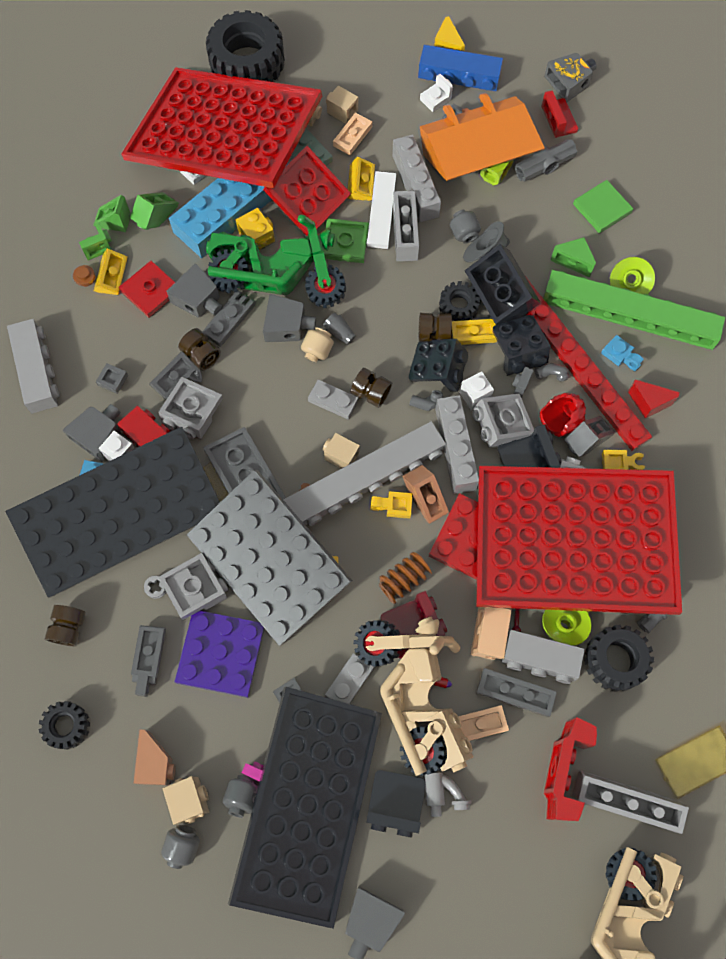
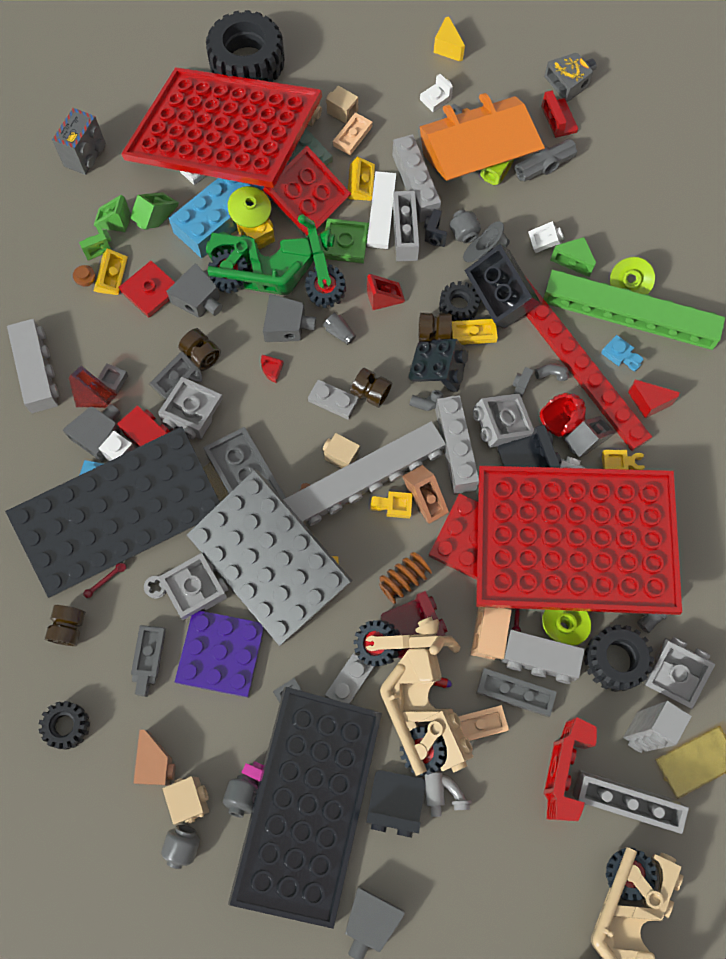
dark grey hinge [202,290,256,347] -> none
tan head [301,327,334,363] -> none
blue brick [418,45,503,91] -> none
white brick [460,372,494,411] -> none
black bracket [492,315,551,376] -> none
bright green tile [573,180,633,234] -> none
none -> dark grey brick [52,108,106,175]
none -> clear red slope [69,365,117,408]
none -> dark red hinge [83,562,126,598]
none -> lime dish [228,186,271,228]
none -> red tile [261,354,284,383]
none -> red slope [367,274,405,310]
none -> black bracket [424,209,447,247]
none -> white bracket [528,221,564,253]
none -> light grey brick [623,701,692,753]
none -> light grey plate [644,636,715,709]

